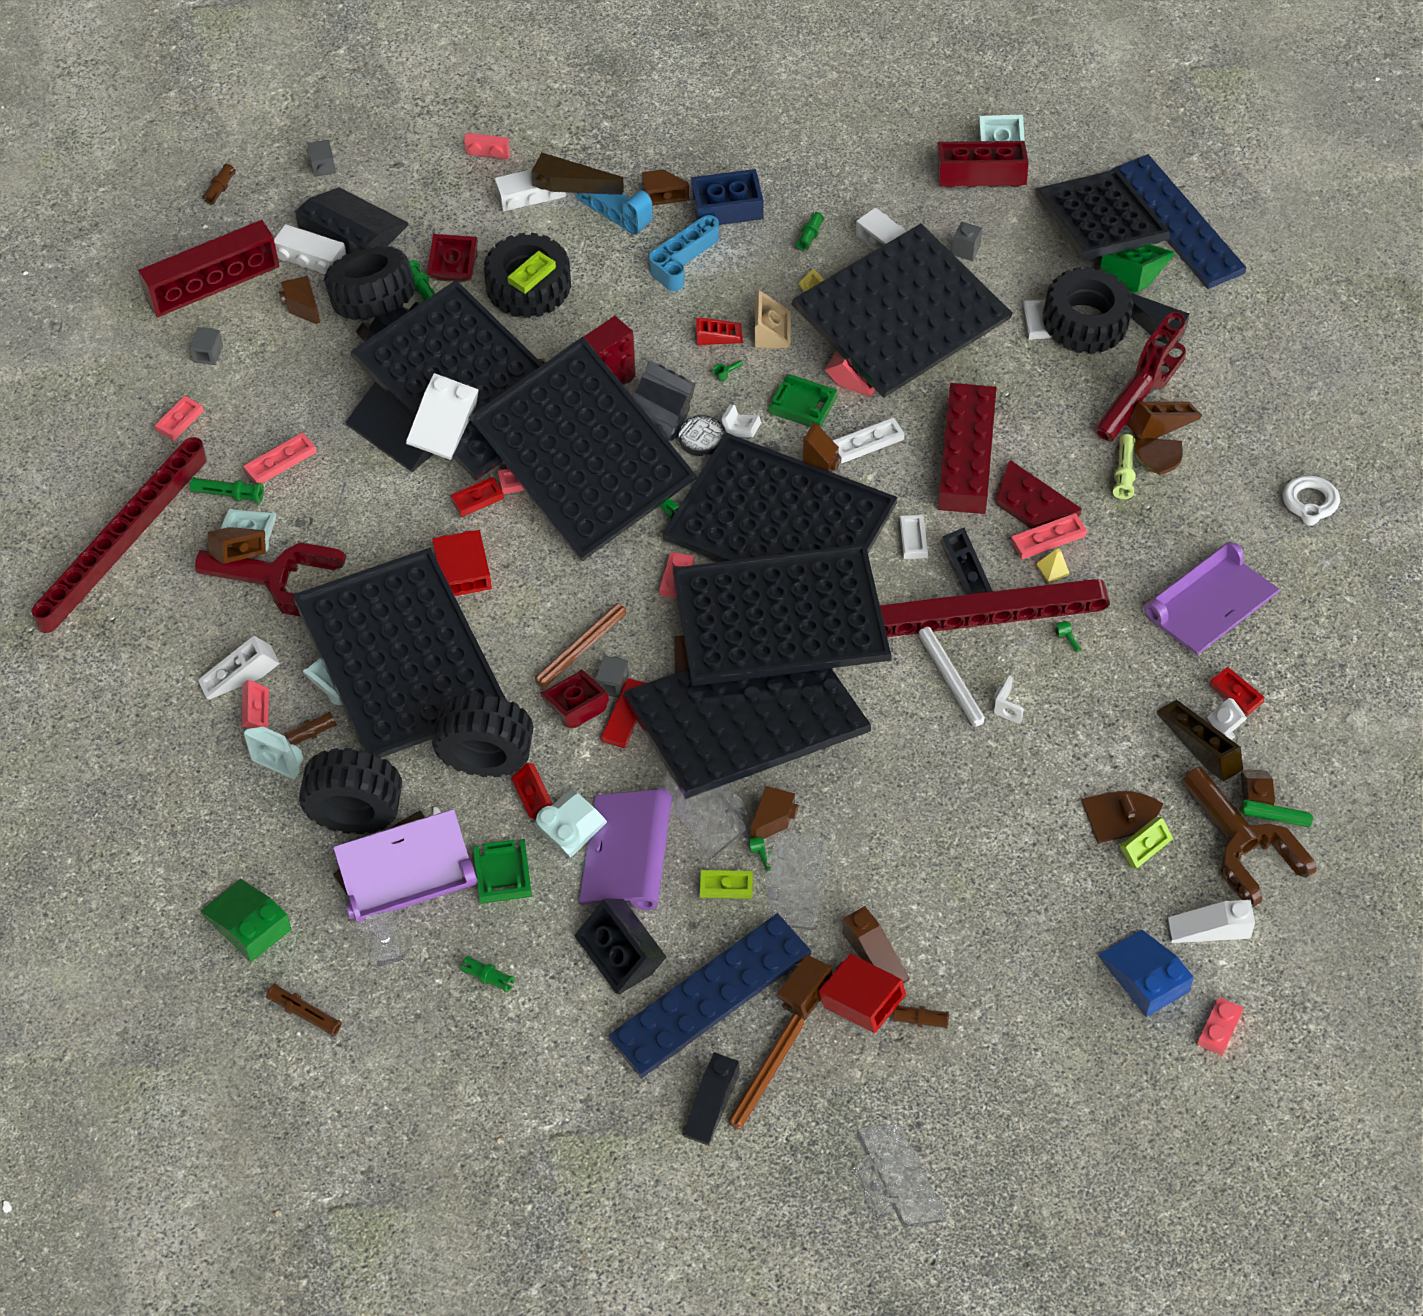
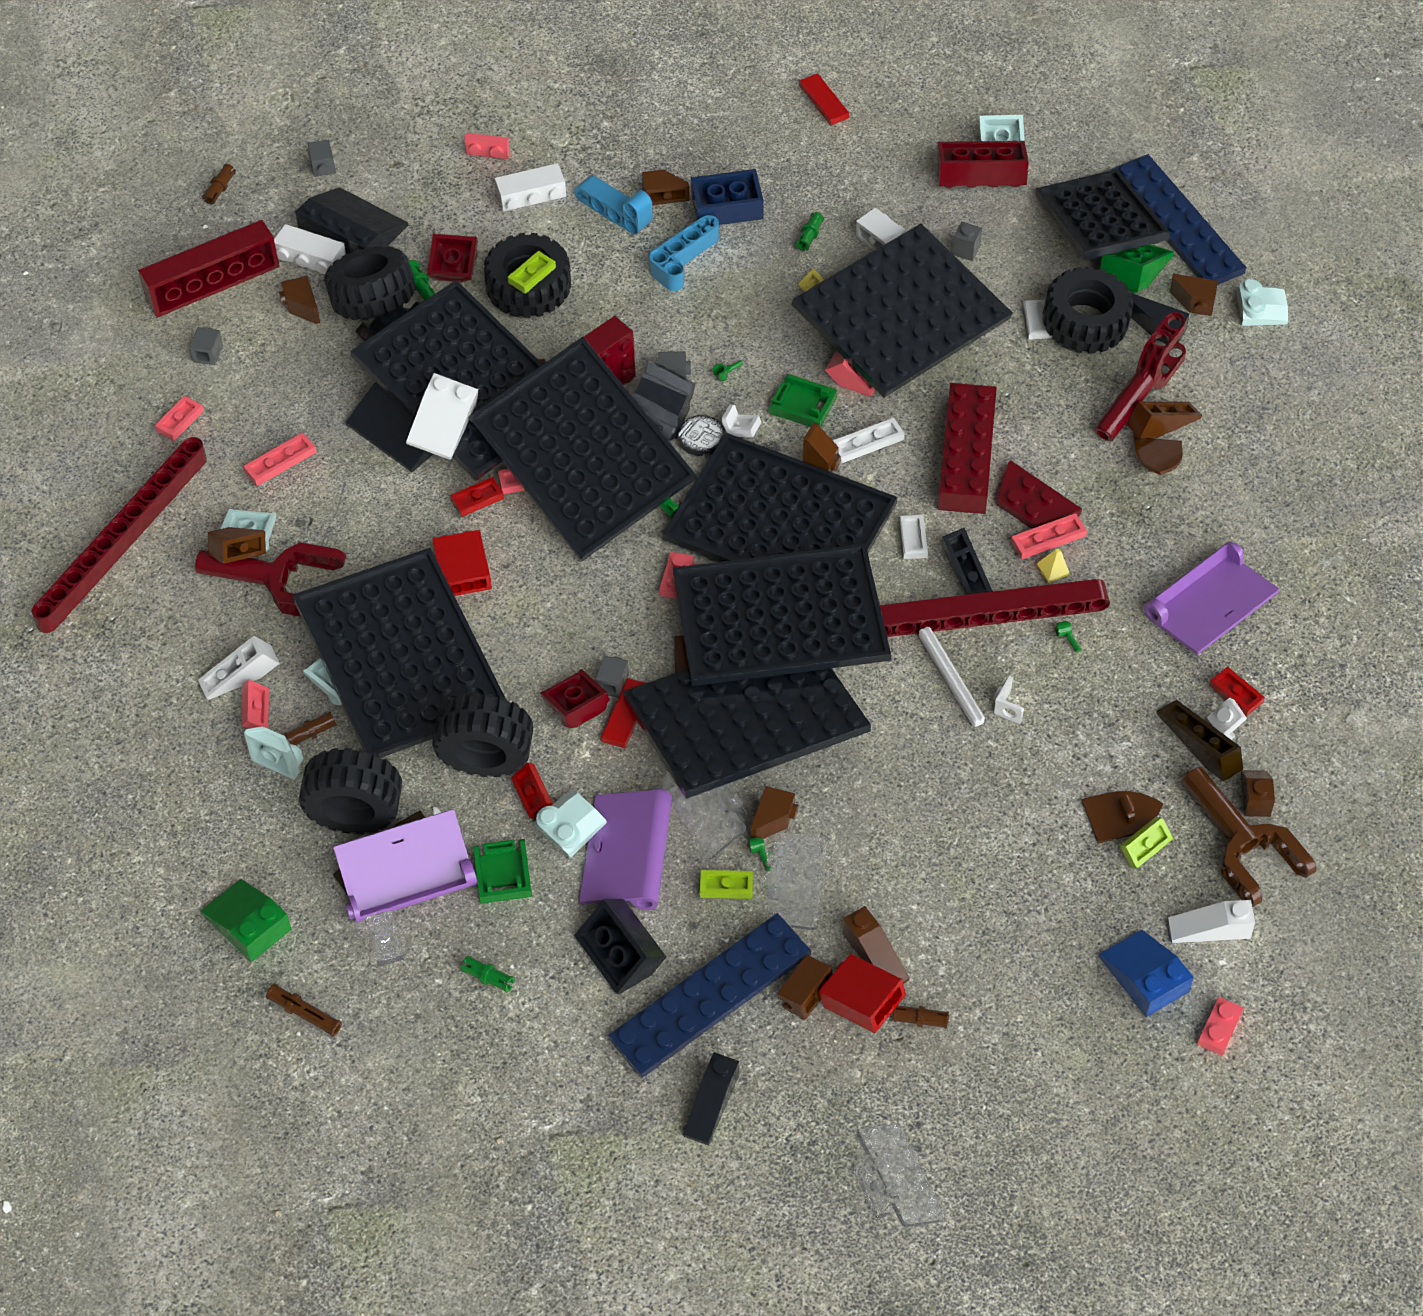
green pin [190,477,264,504] -> none
dark brown slope [531,152,624,195] -> none
dark orange axle [535,603,626,688] -> none
red slope [696,318,743,345] -> none
dark orange axle [729,1014,804,1129] -> none
tan slope [755,290,791,348] -> none
yellowish green pin [1113,434,1136,499] -> none
green axle [1240,800,1313,827] -> none
white piece [1282,476,1340,526] -> none
none -> dark grey brick [658,351,691,378]
none -> red tile [799,73,849,125]
none -> reddish brown slope [1170,273,1218,316]
none -> light aqua slope [1236,279,1288,326]

